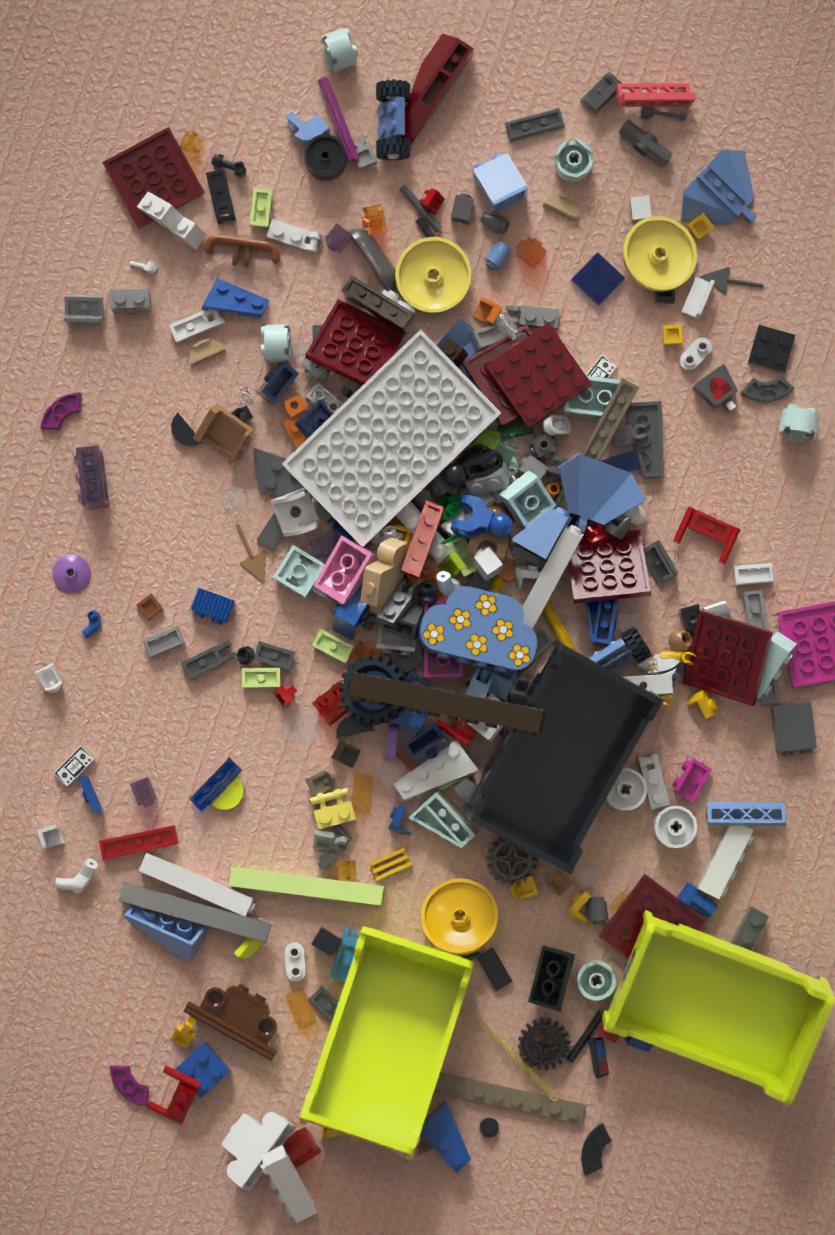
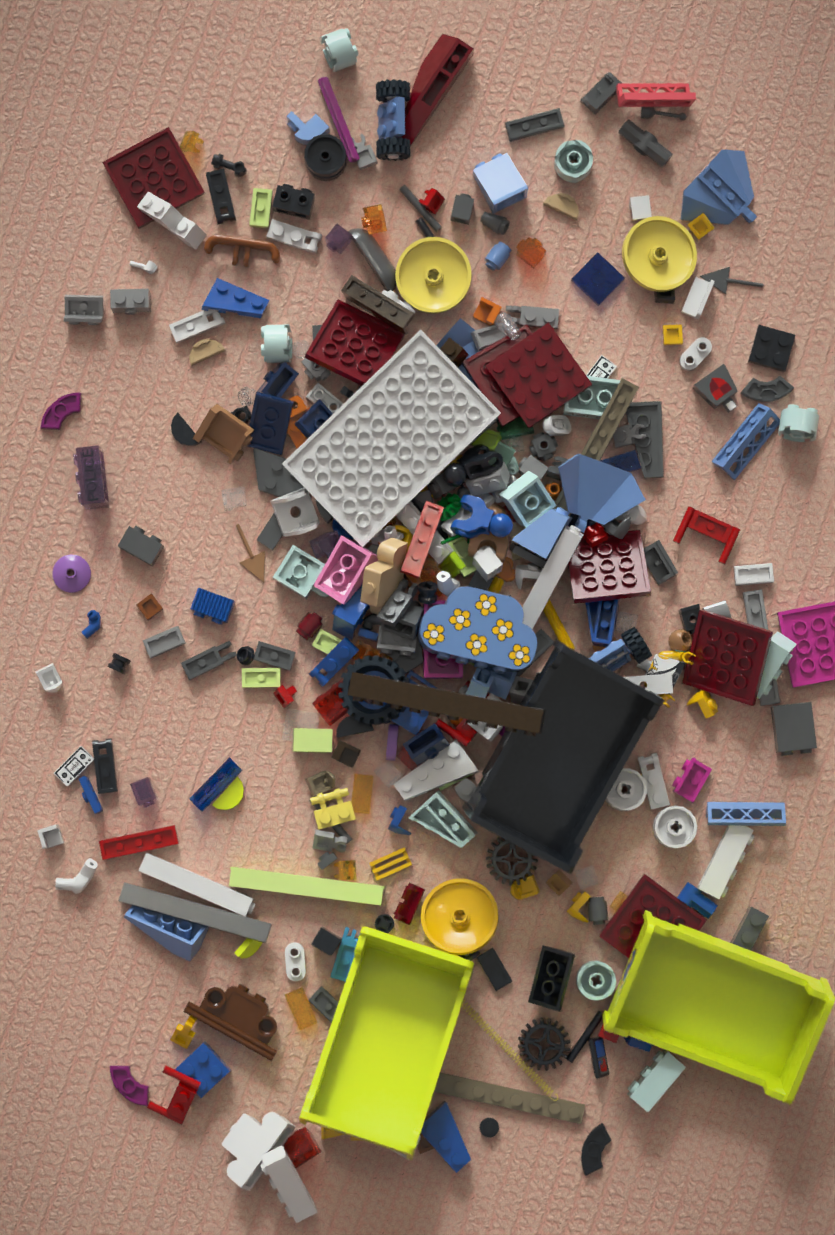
none -> black plate [92,738,118,794]
none -> black wheel [107,653,131,674]
none -> dark grey brick [118,526,164,566]
none -> dark blue tile [248,392,294,455]
none -> black brick [272,184,315,220]
none -> yellowish green panel [292,728,333,753]
none -> dark red brick [296,612,323,641]
none -> blue plate [309,637,359,687]
none -> blue tile [358,628,378,642]
none -> black wheel [375,914,394,933]
none -> dark red hinge [394,883,425,925]
none -> light aqua brick [627,1049,686,1112]
none -> medium blue fence [711,403,780,480]

